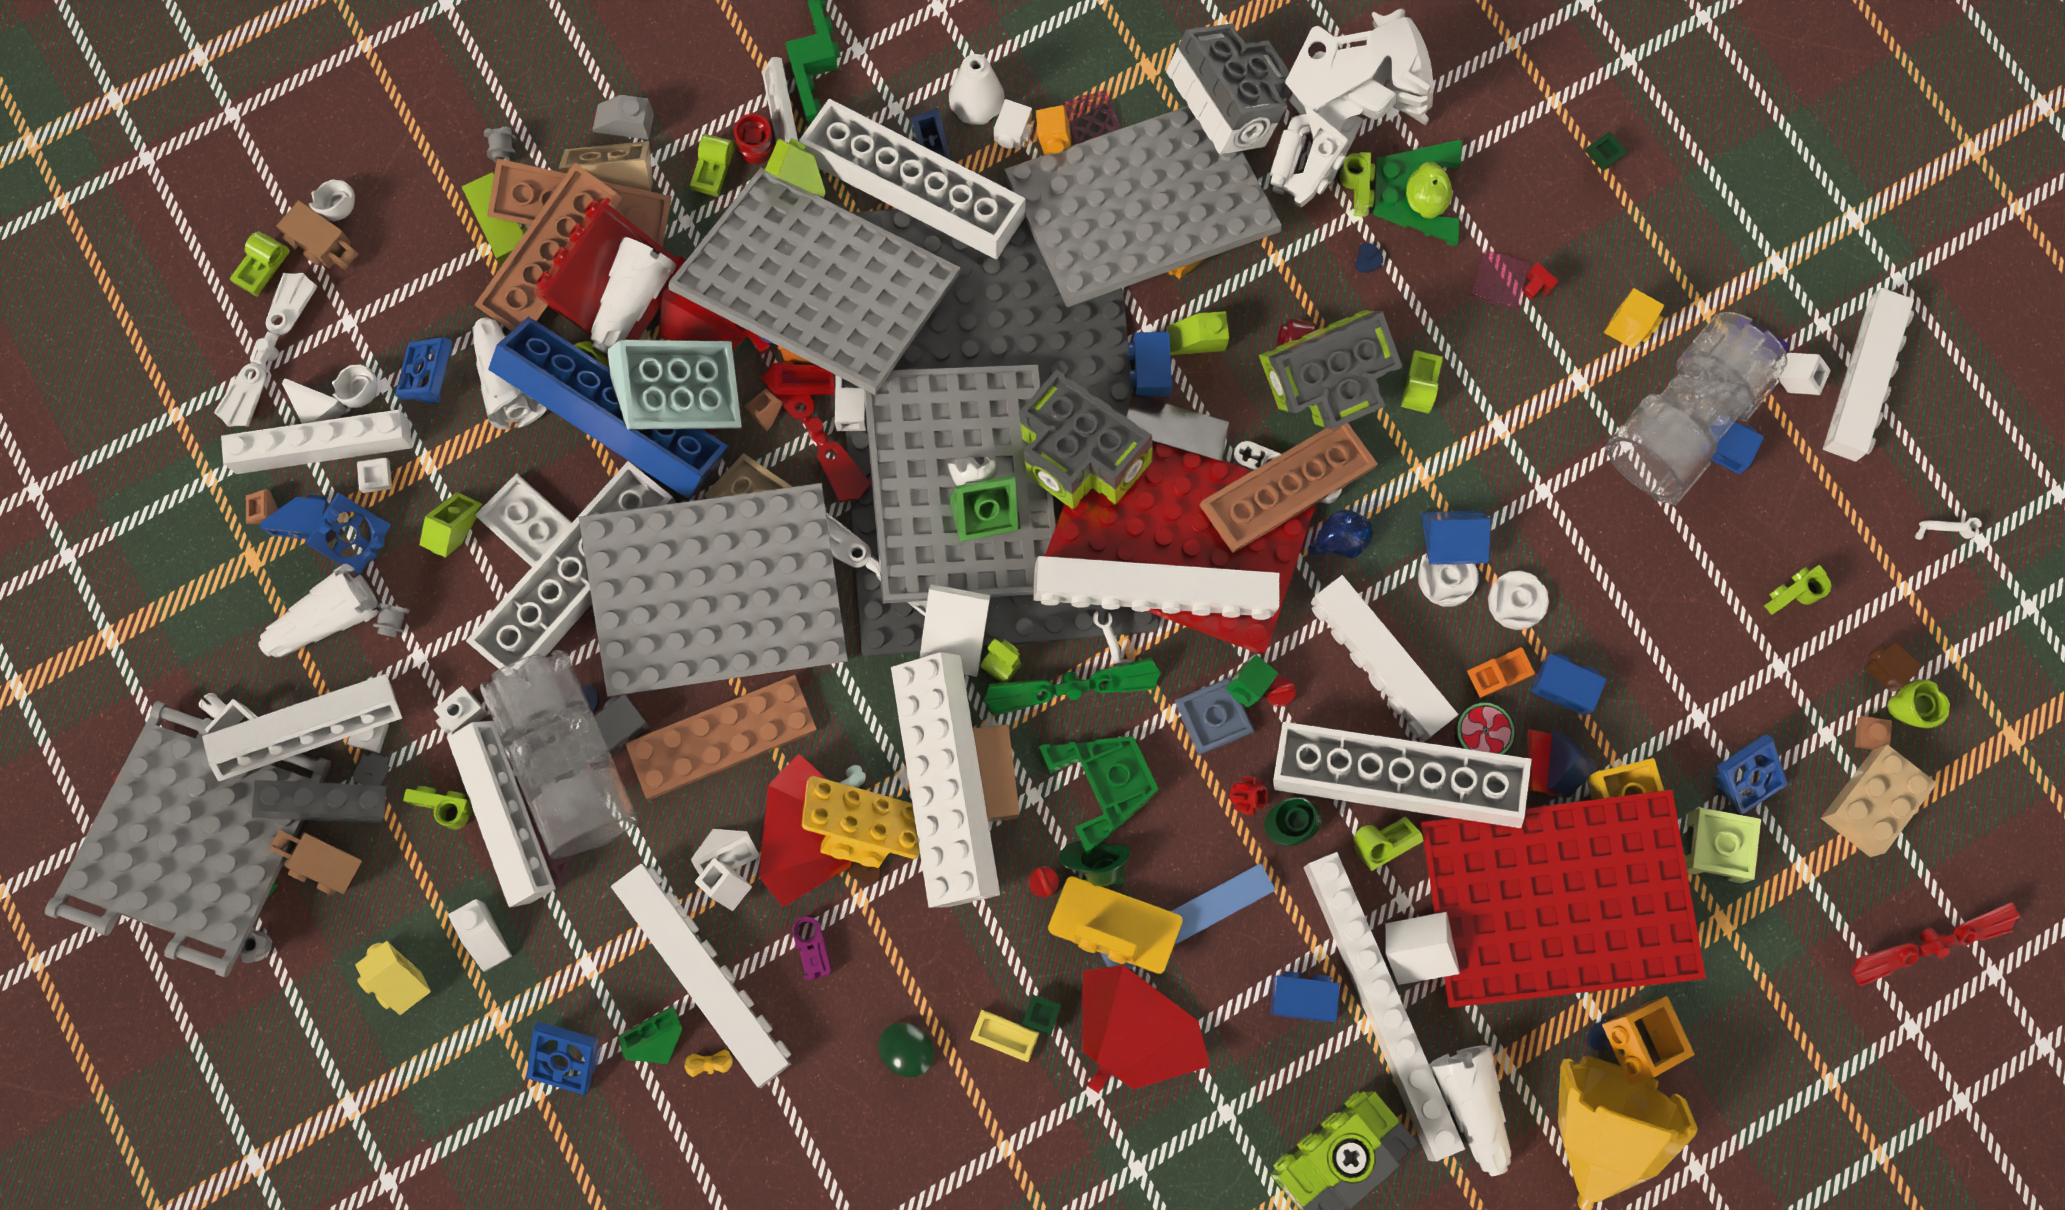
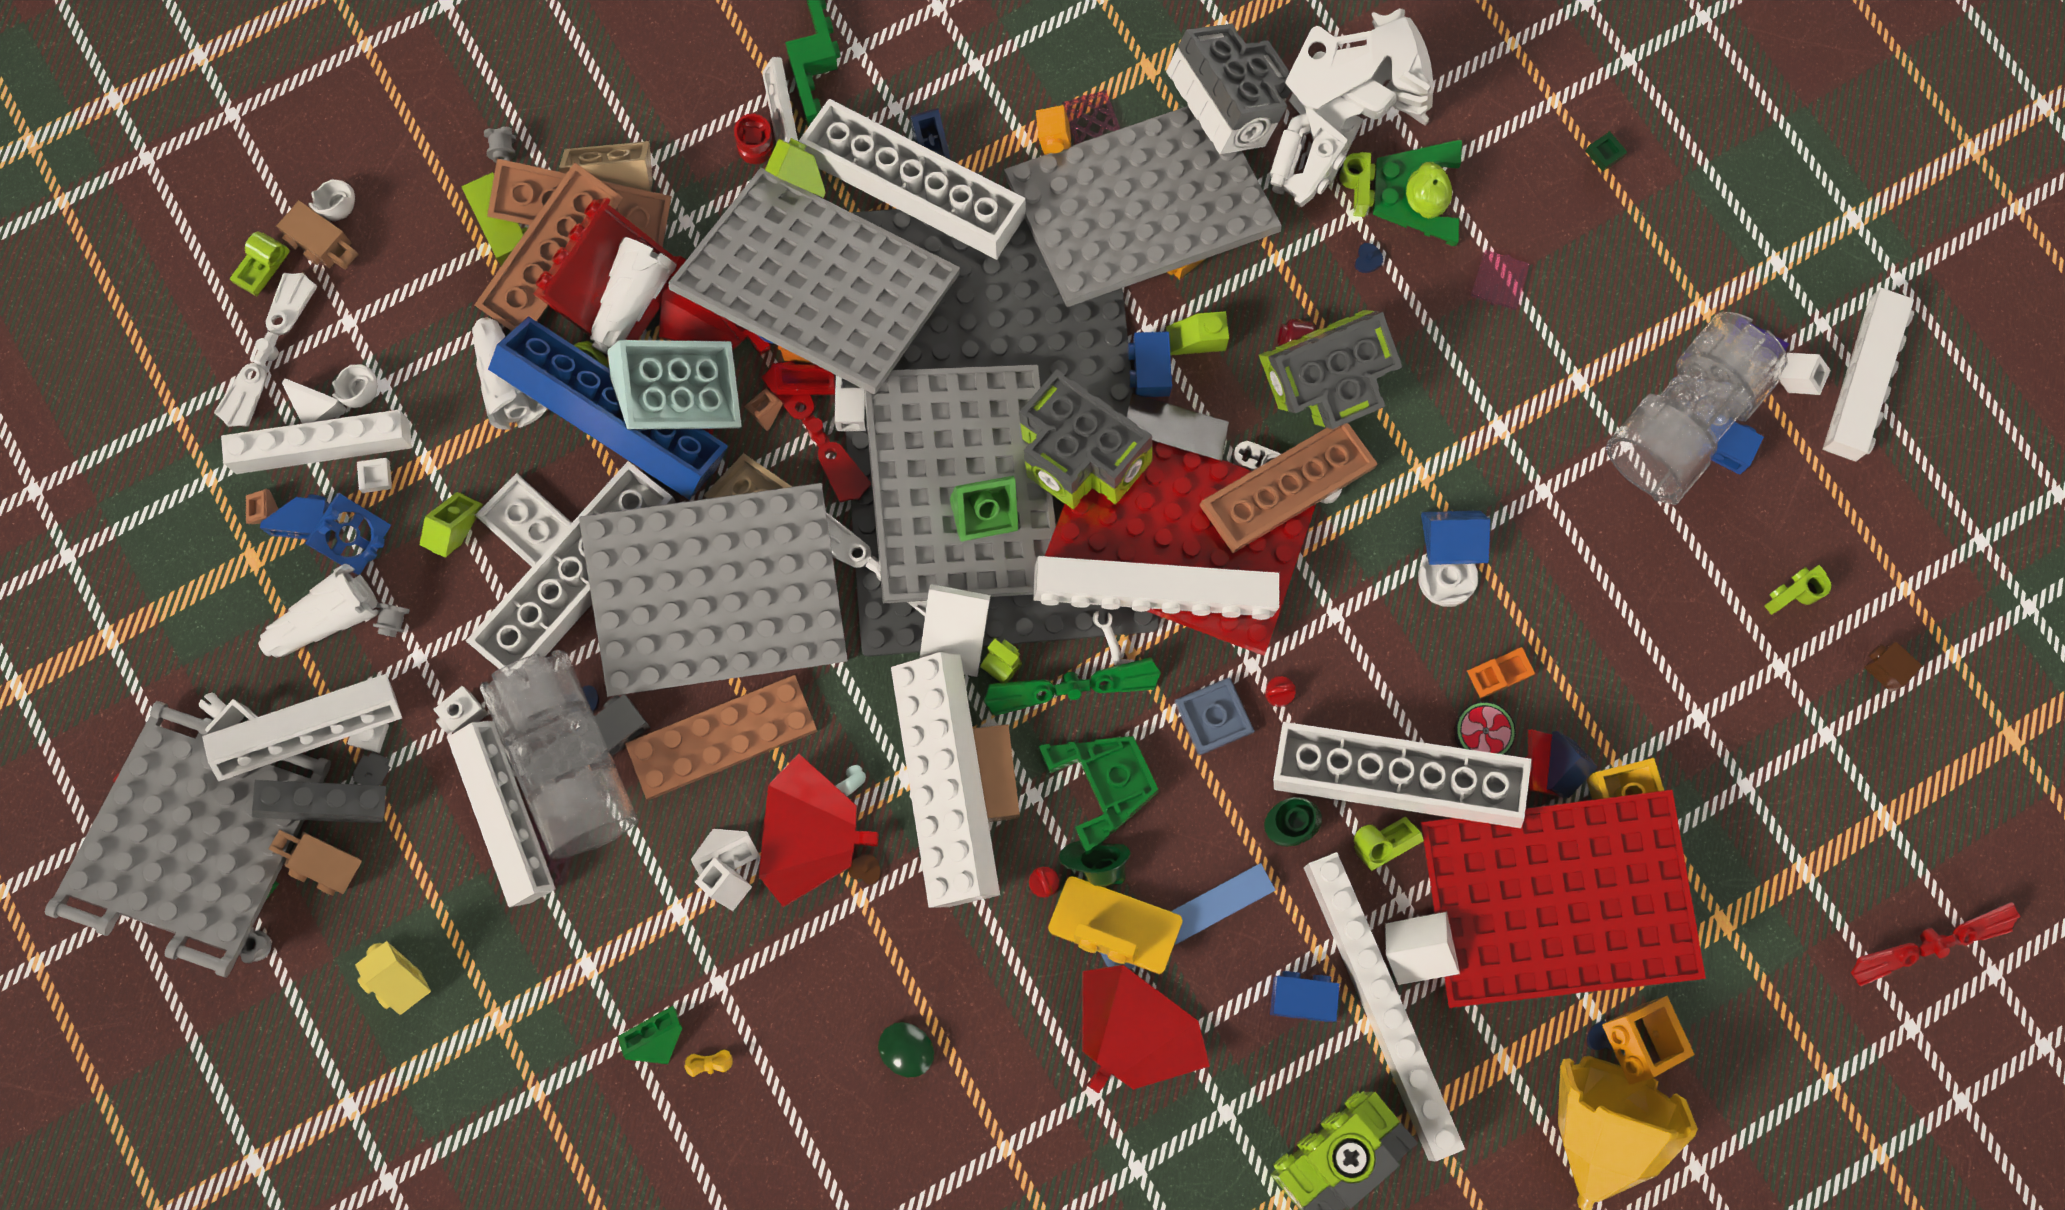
blue piece [395,337,453,404] -> none
lime plate [403,786,473,830] -> none
white slope [448,899,513,972] -> none
blue piece [526,1022,601,1095] -> none
light grey slope [593,95,654,140] -> none
white brick [611,864,791,1088] -> none
lime plate [690,134,735,197] -> none
magenta piece [792,916,832,981] -> none
yellow bracket [802,776,920,868] -> none
white hair [948,457,997,486] -> none
white cone [949,54,1005,125] -> none
light yellow tile [970,1010,1039,1062] -> none
white brick [994,99,1033,150] -> none
dark green plate [1022,994,1061,1035] -> none
green brick [1225,654,1278,708] -> none
red gear [1230,776,1268,815] -> none
clear blue hair [1308,509,1373,558] -> none
white brick [1311,575,1459,741] -> none
lime plate [1401,350,1443,414] -> none
white cone [1429,1045,1511,1176] -> none
white tile [1488,571,1549,630] -> none
red tile [1523,262,1559,300] -> none
blue brick [1530,654,1606,716] -> none
yellow brick [1604,288,1665,349] -> none
yellowish green panel [1684,807,1761,883] -> none
blue piece [1712,734,1788,815] -> none
tan brick [1821,744,1937,857] -> none
nougat plate [1855,716,1892,750] -> none
lime hair [1887,679,1950,728] -> none
white piece [1915,518,1982,540] -> none

